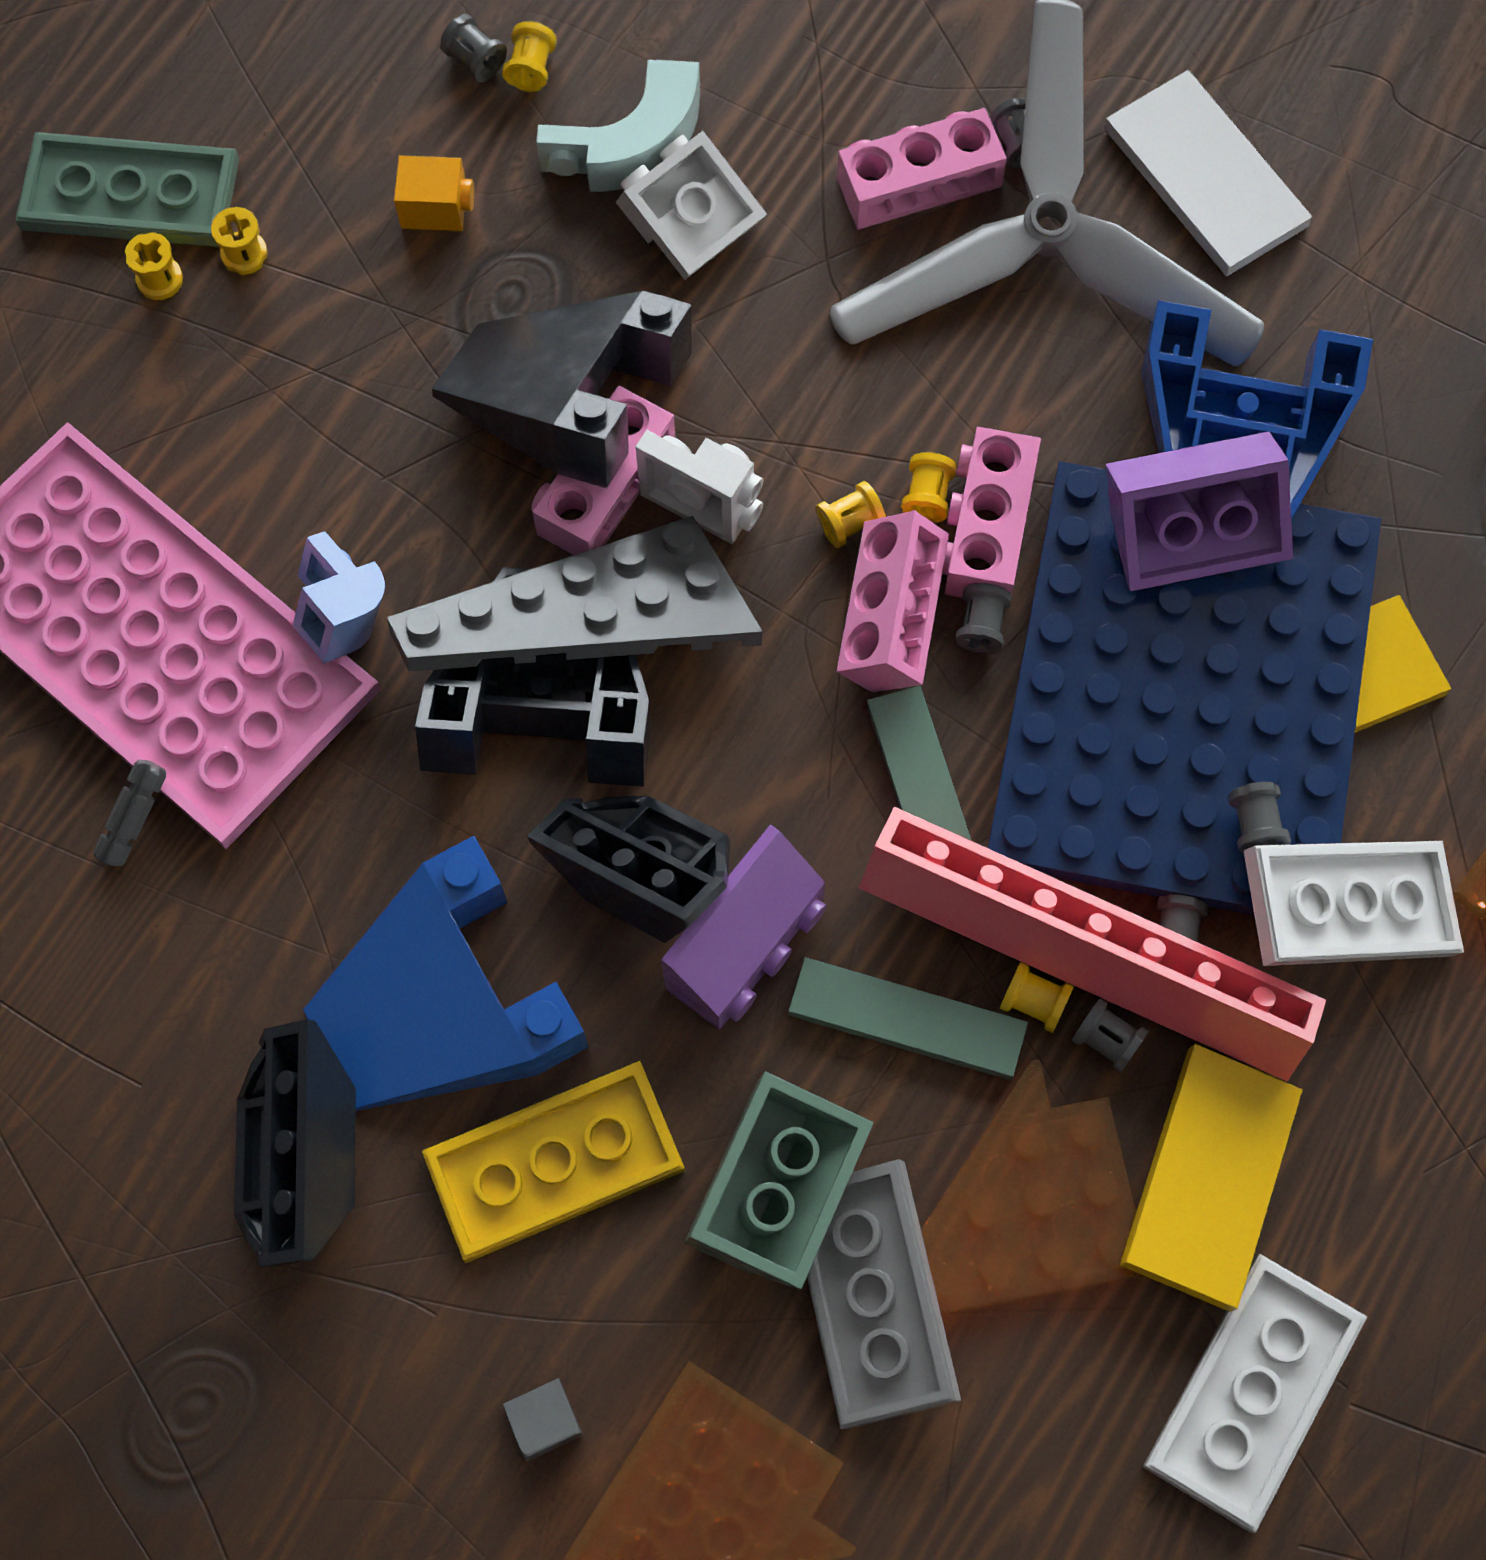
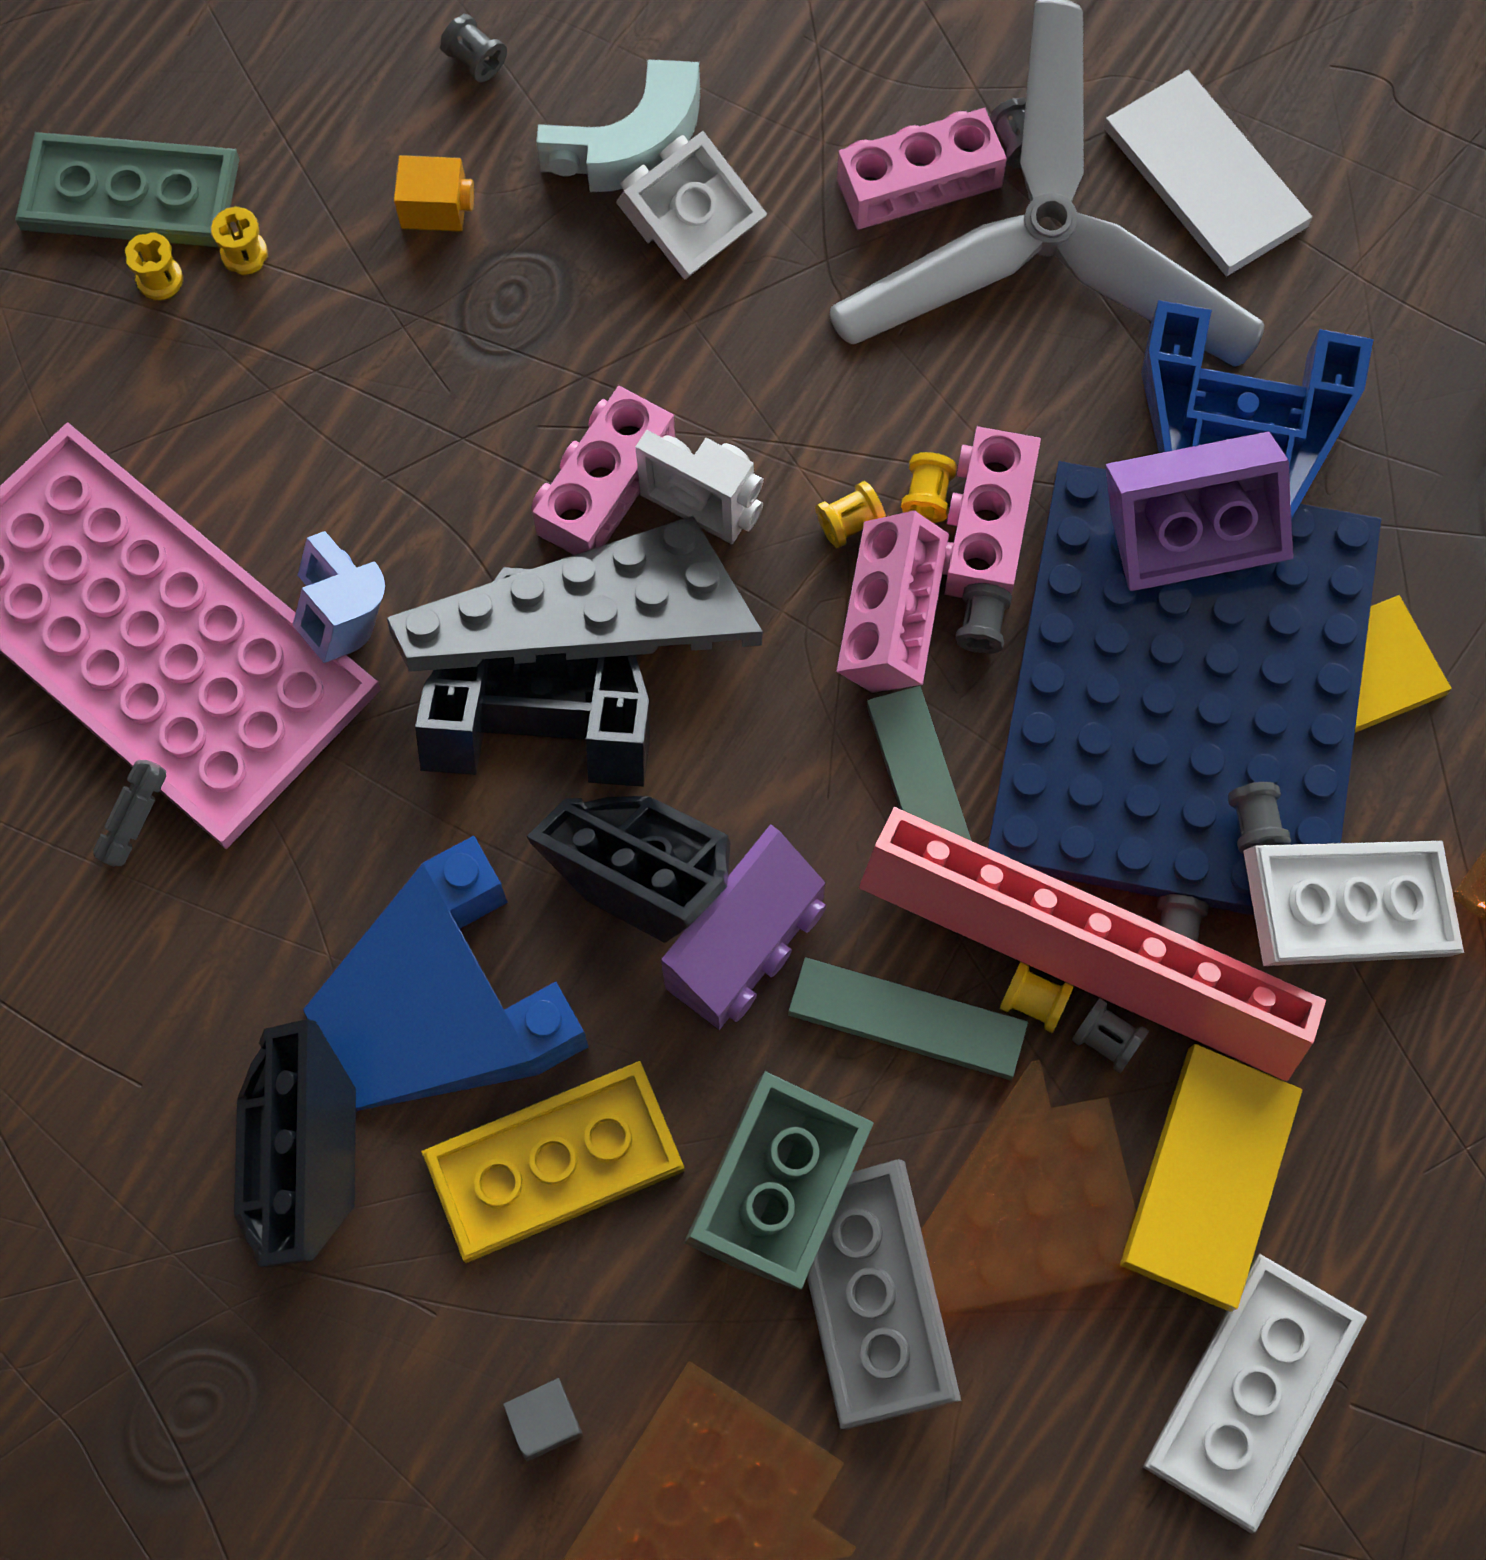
black wedge [432,291,692,489] -> none
yellow bush [502,21,557,92] -> none

